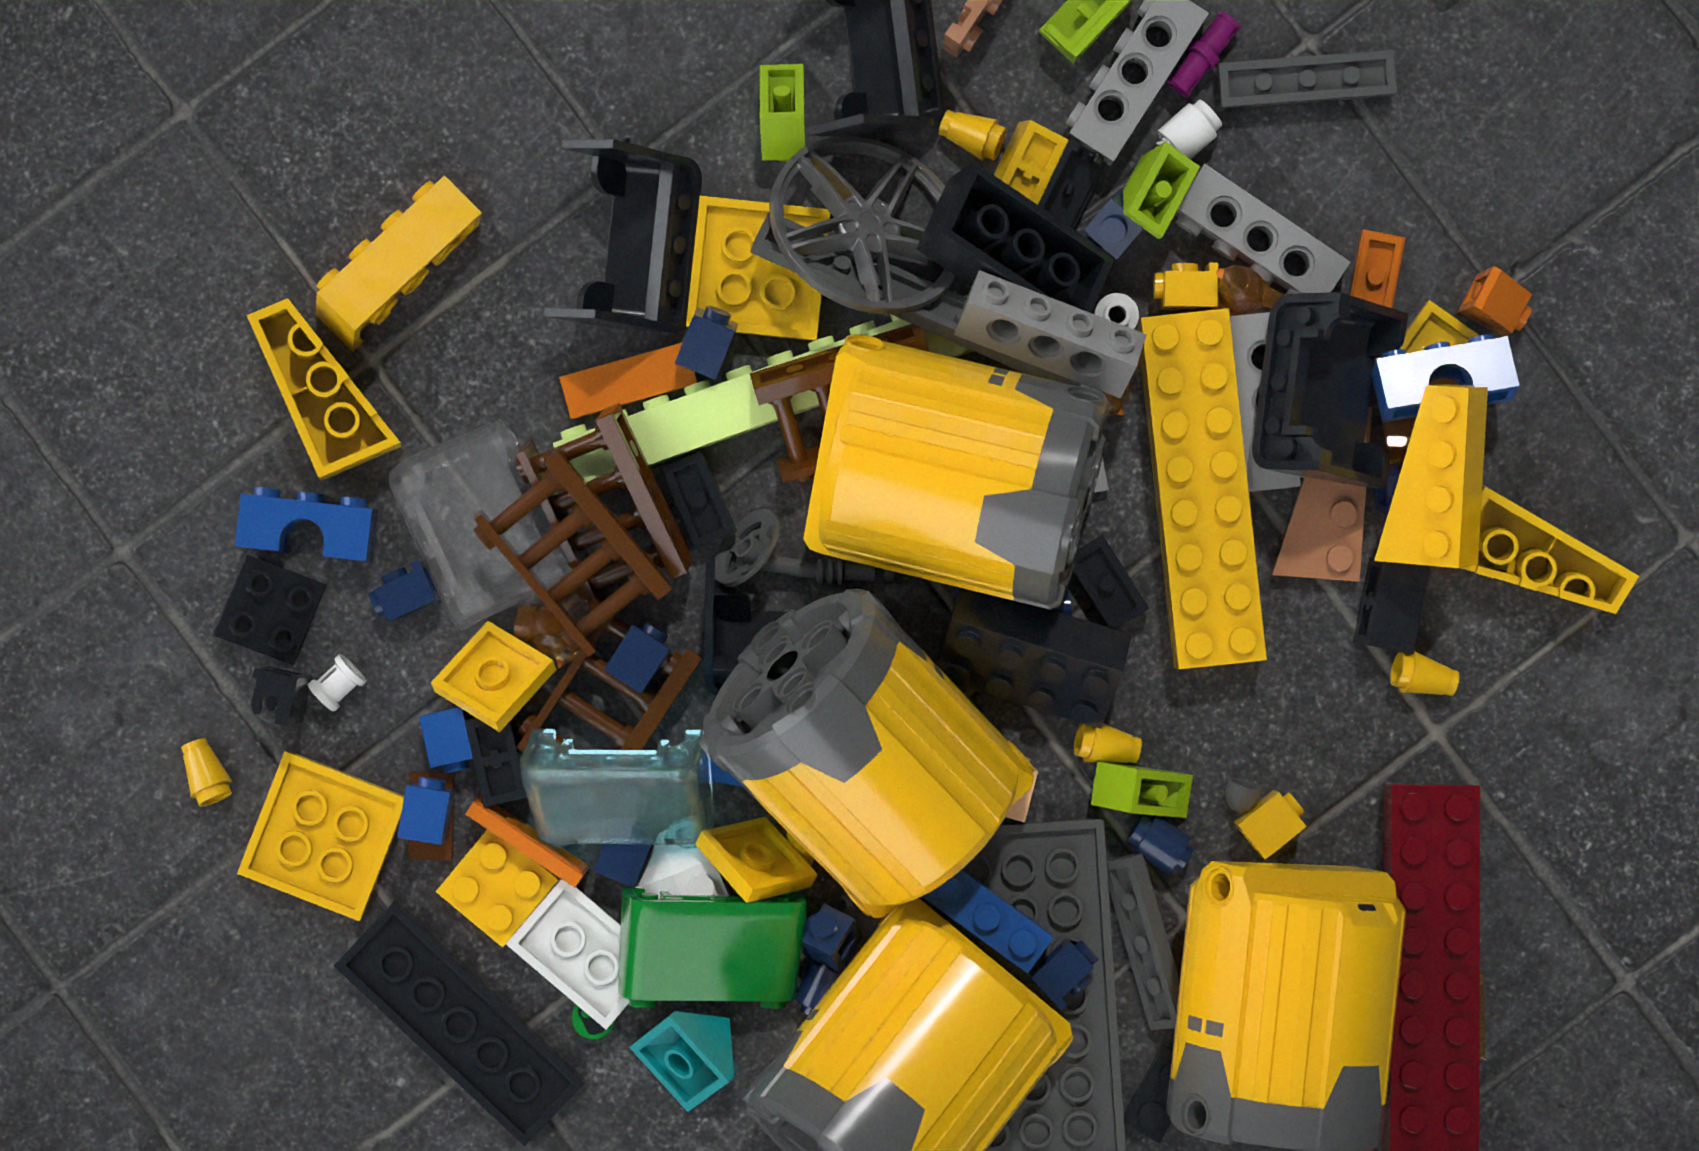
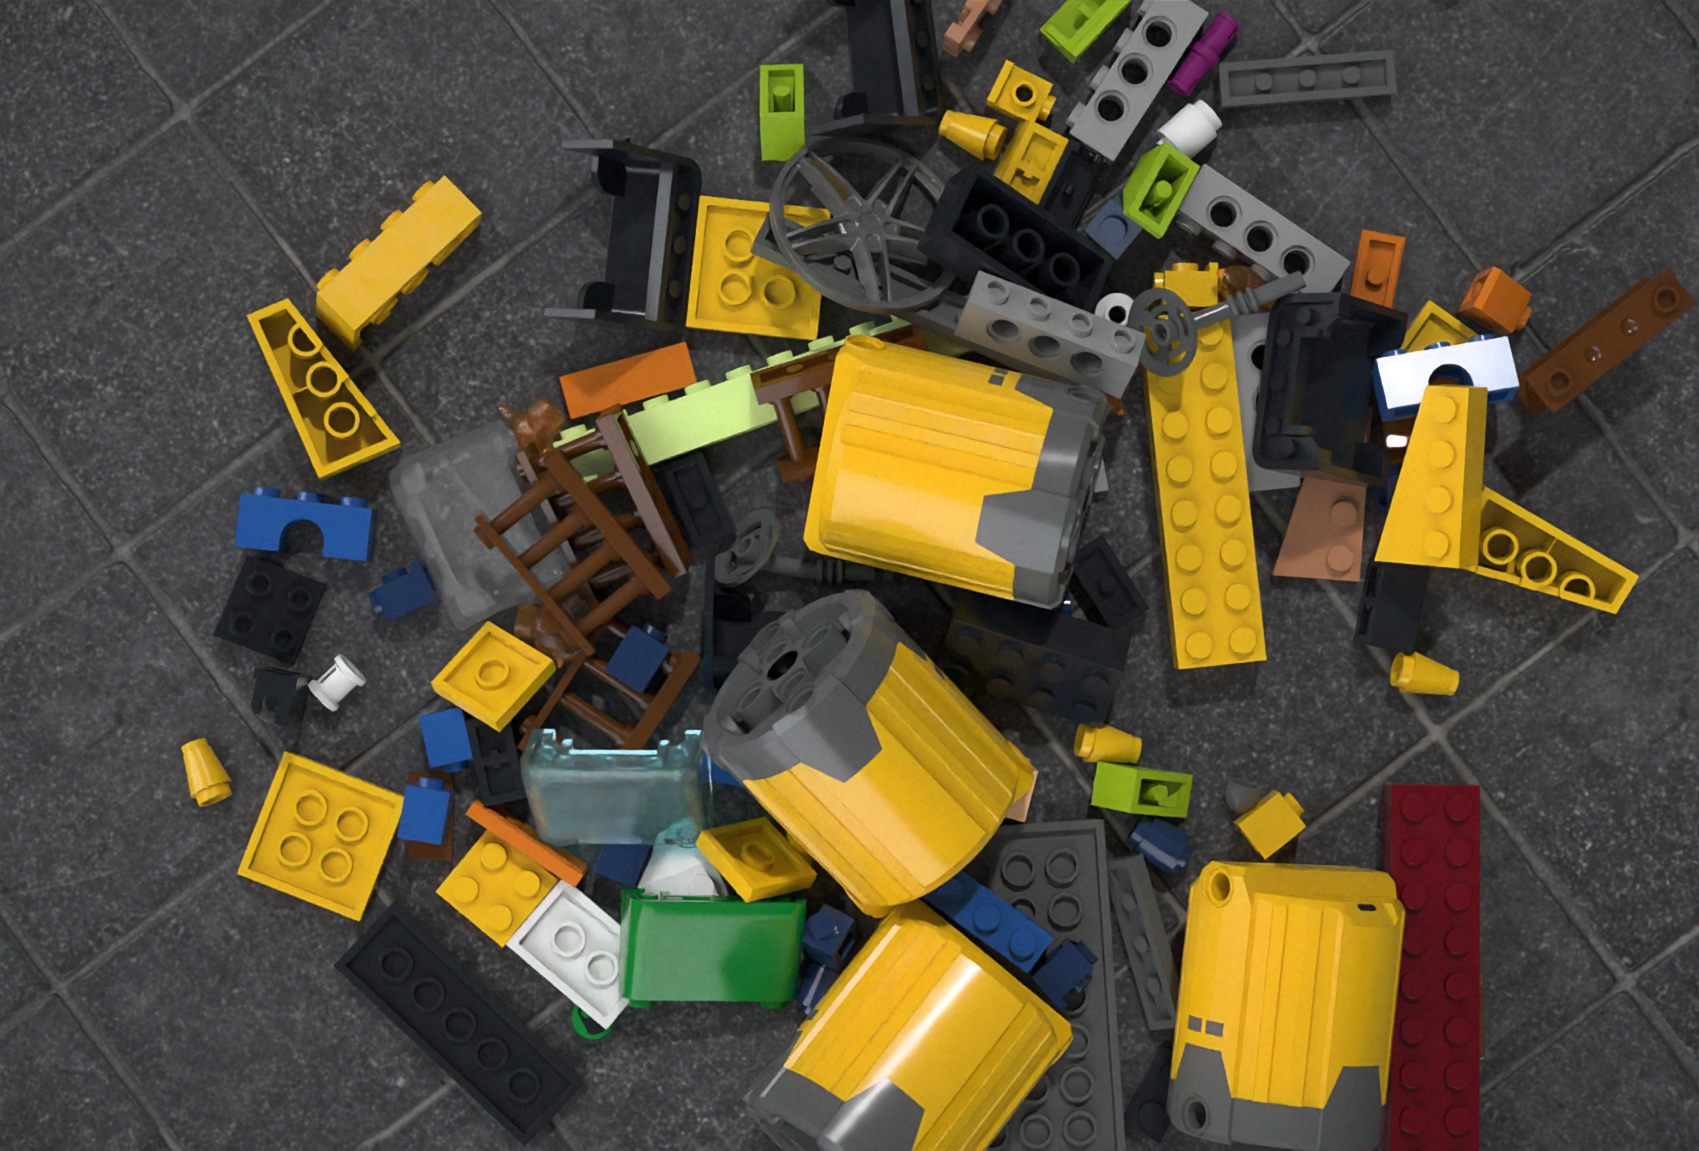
teal slope [629,1011,738,1112] -> none
dark blue brick [675,306,738,380] -> none
none -> clear orange animal [497,396,567,454]
none -> yellow brick [985,60,1056,122]
none -> dark grey dish [1127,270,1306,377]
none -> reddish brown fence [1515,268,1696,418]

